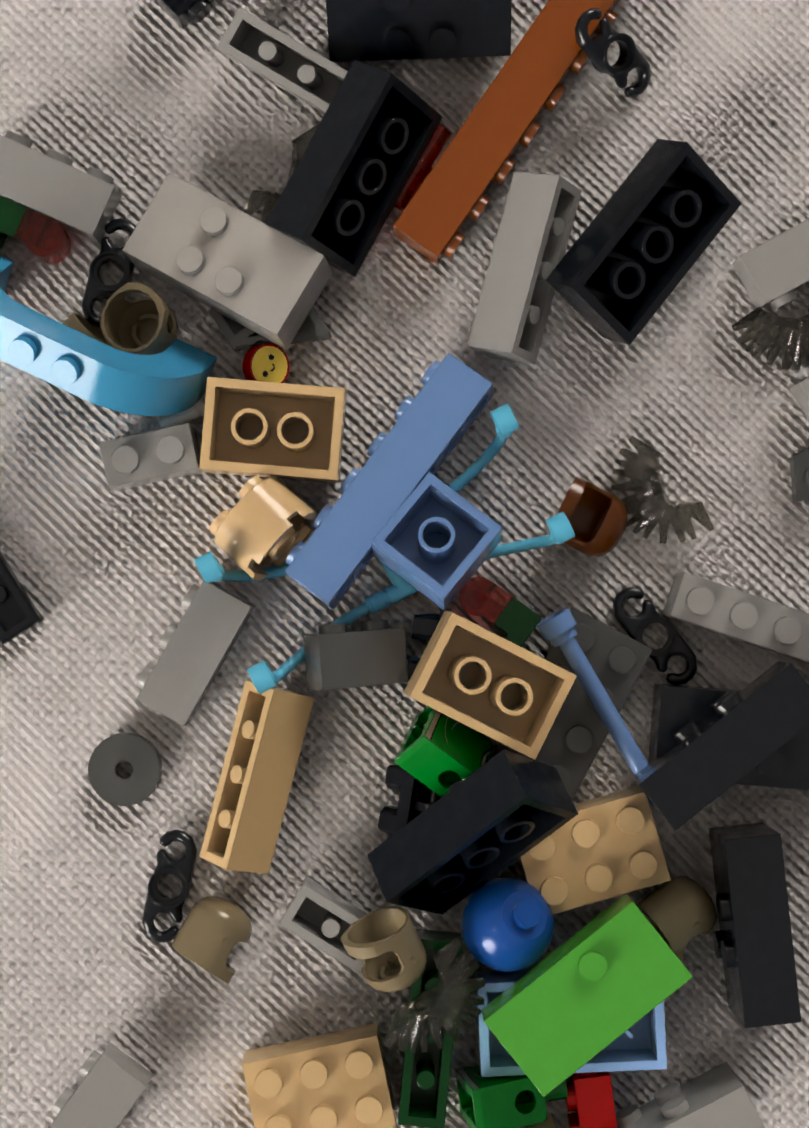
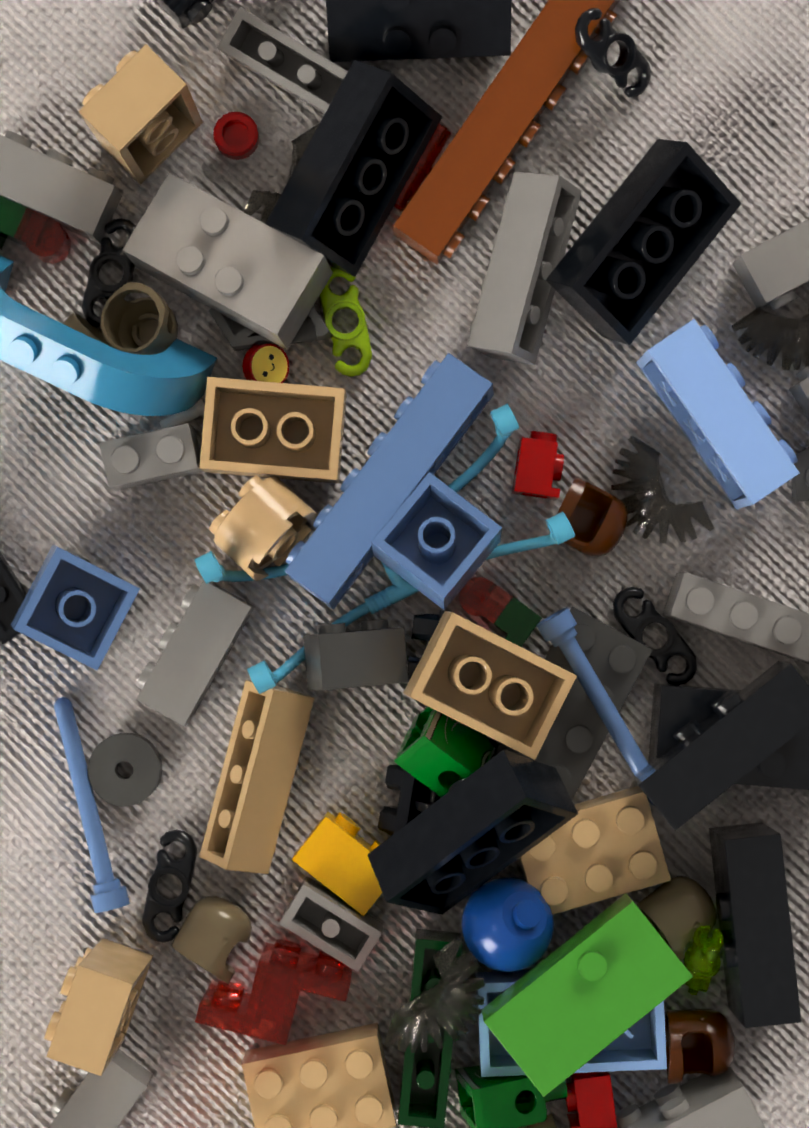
dark tan helmet [340,906,427,992] -> none
none -> medium blue brick [11,545,140,671]
none -> tan brick [44,938,154,1076]
none -> medium blue piece [54,697,130,913]
none -> tan brick [78,44,203,185]
none -> clear red bracket [195,939,353,1045]
none -> red tile [213,112,259,160]
none -> yellow brick [292,811,382,917]
none -> lime piece [320,267,372,377]
none -> red brick [511,431,564,500]
none -> light blue brick [636,319,799,509]
none -> reddish brown helmet [665,1009,735,1084]
none -> clear neon green axle [684,926,724,995]

